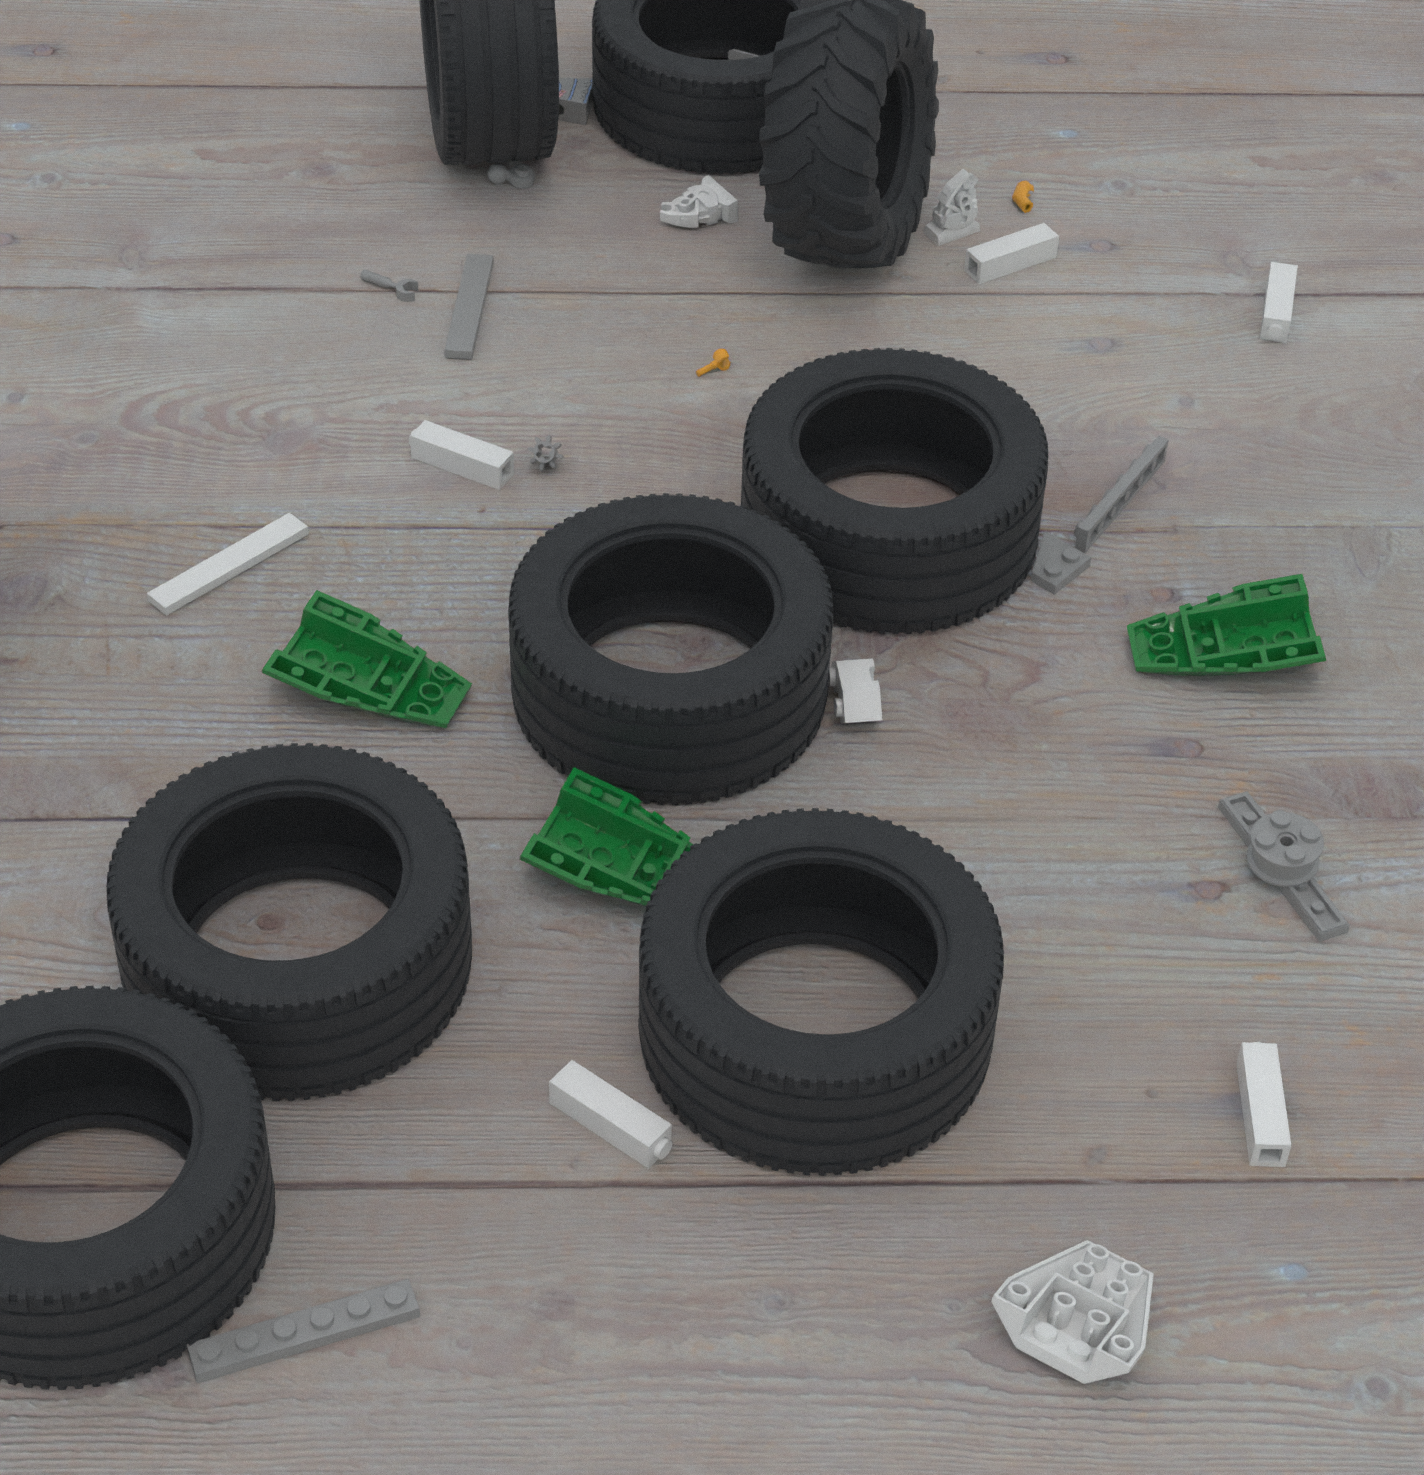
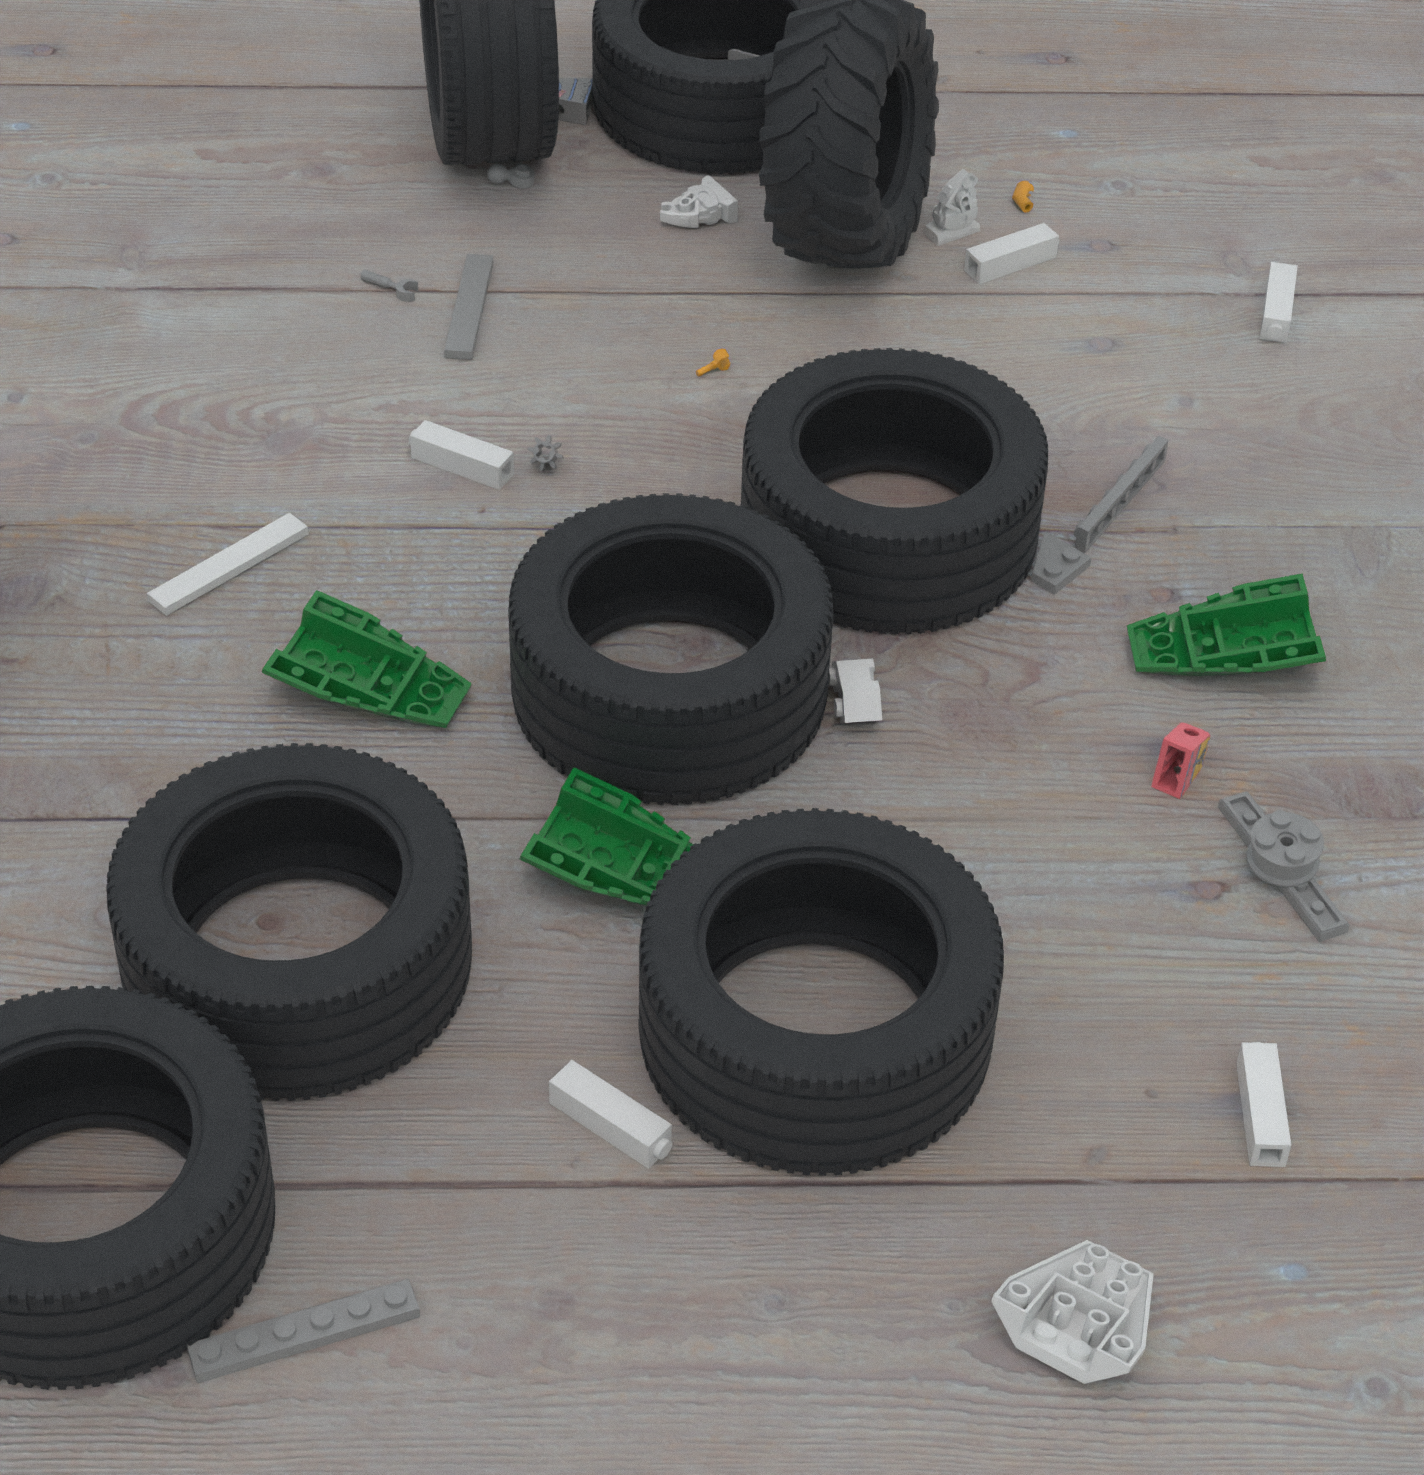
none -> coral torso [1151,722,1210,799]

